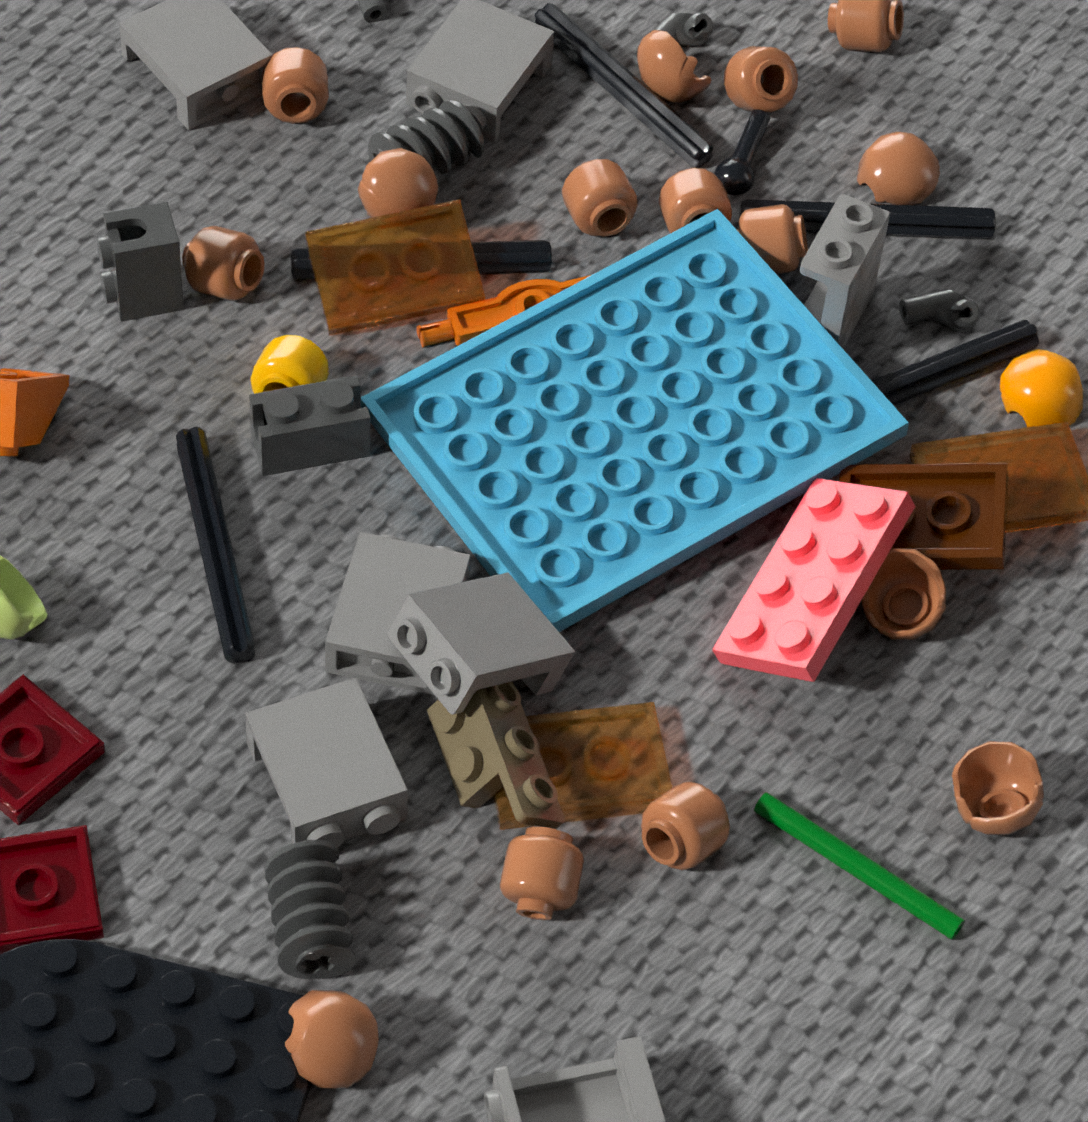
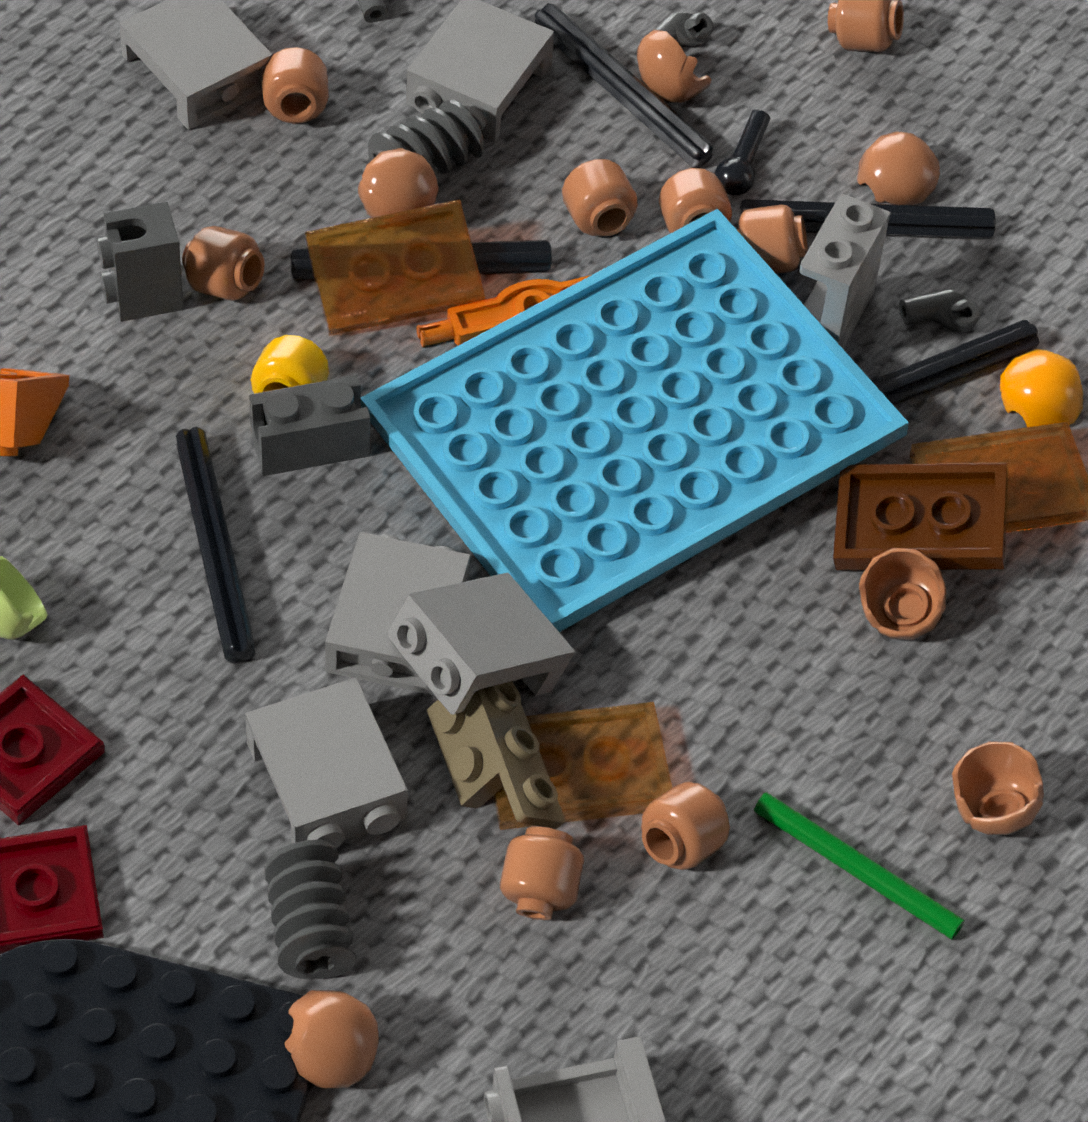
plate [712,478,916,682] -> none
nougat head [724,46,798,113] -> none

